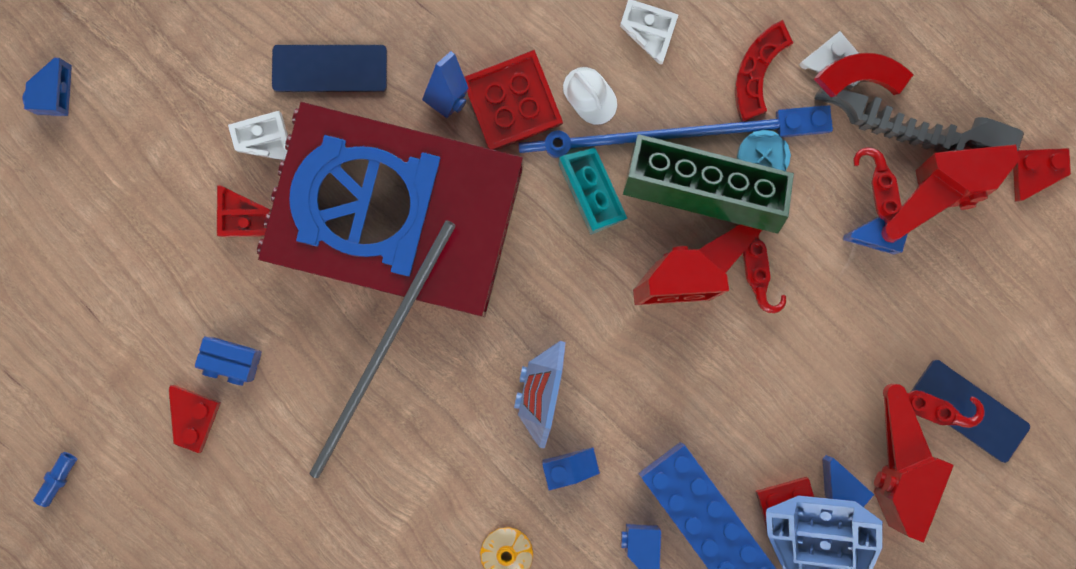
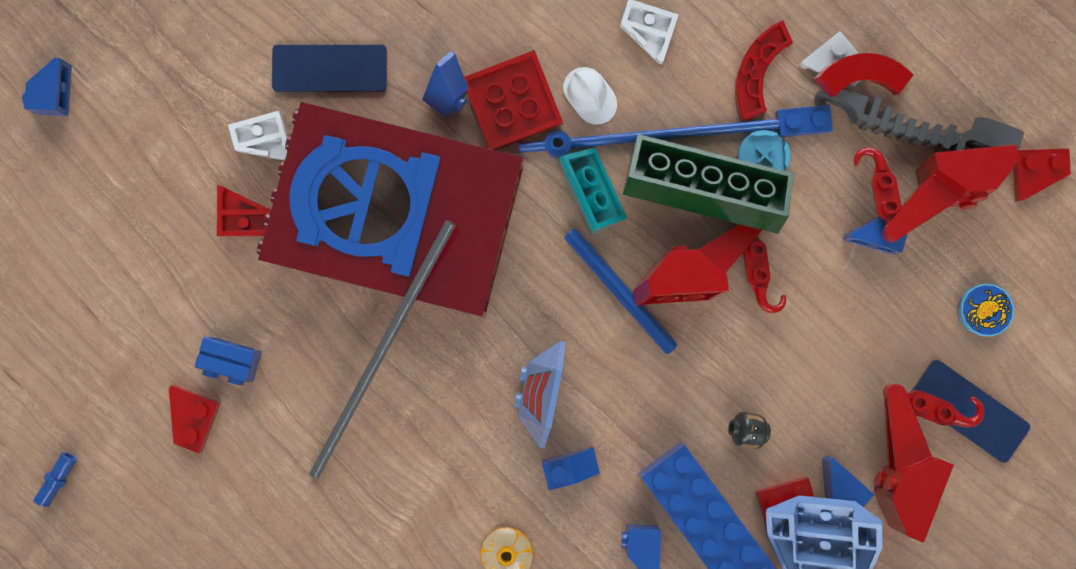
none -> blue axle [564,229,677,354]
none -> pearl dark grey head [728,412,771,449]
none -> tile [958,284,1014,337]

